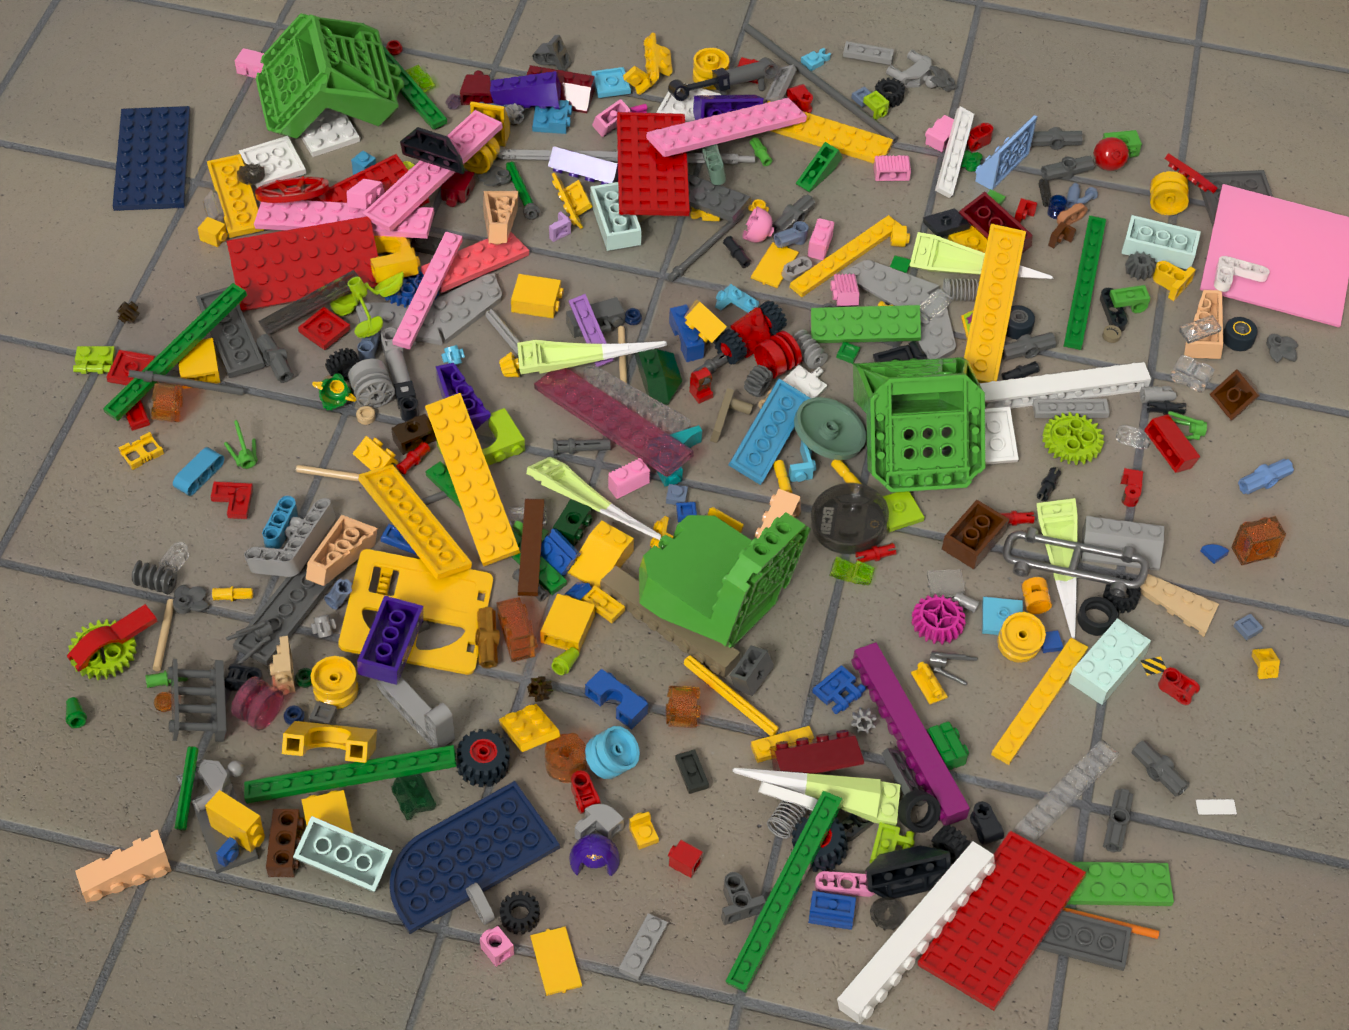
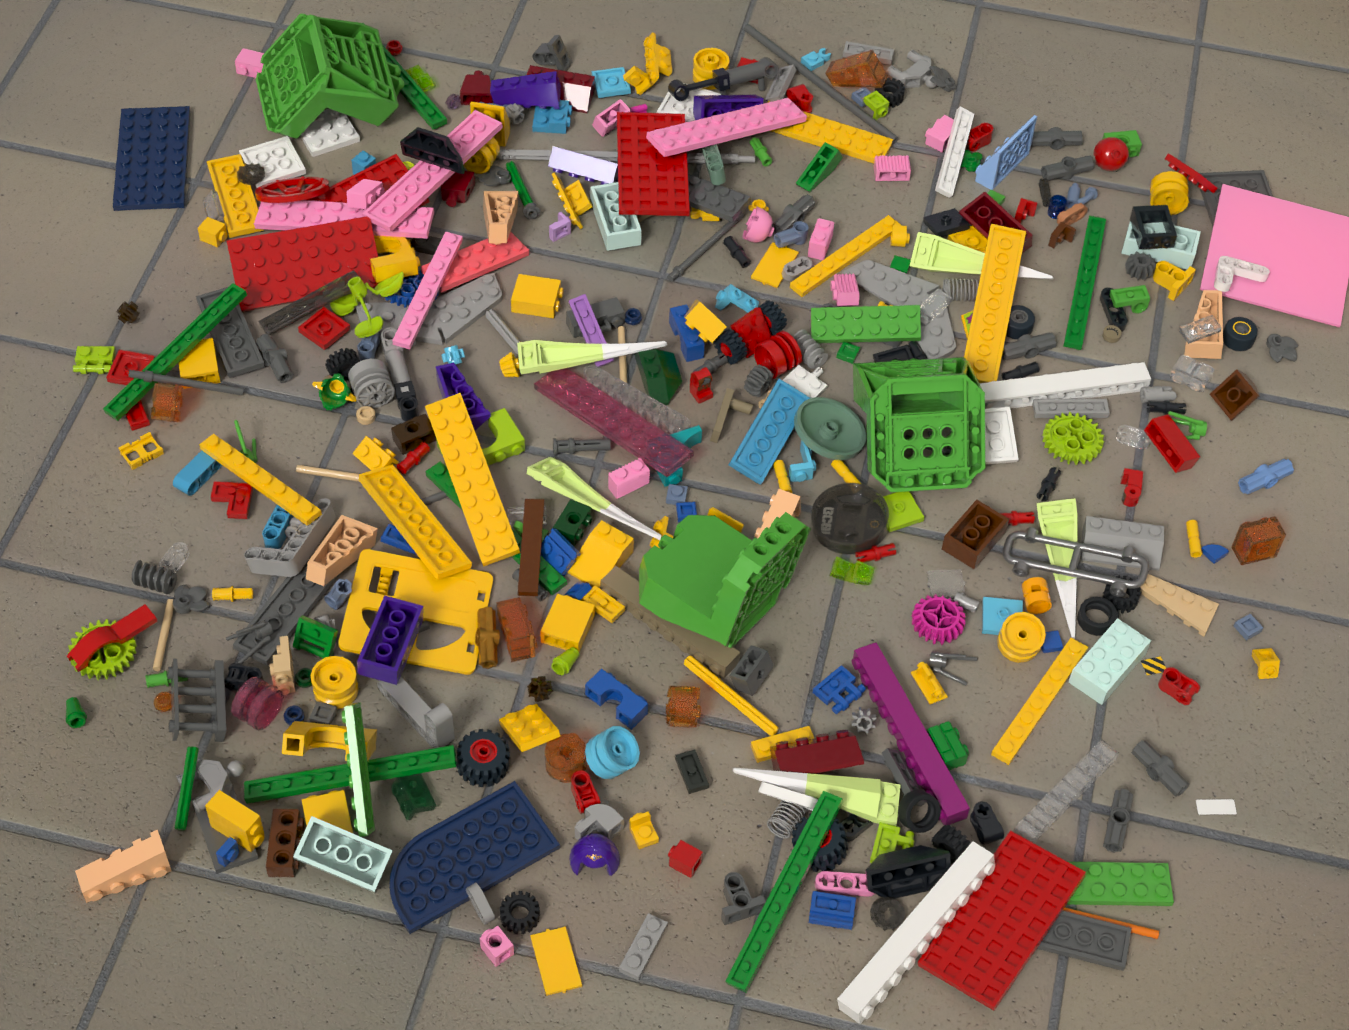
none -> yellow plate [199,434,322,526]
none -> green plate [293,615,338,659]
none -> bright green plate [342,702,375,837]
none -> clear orange wedge [825,50,888,88]
none -> black window [1130,205,1177,249]
none -> yellow piece [1186,520,1202,558]

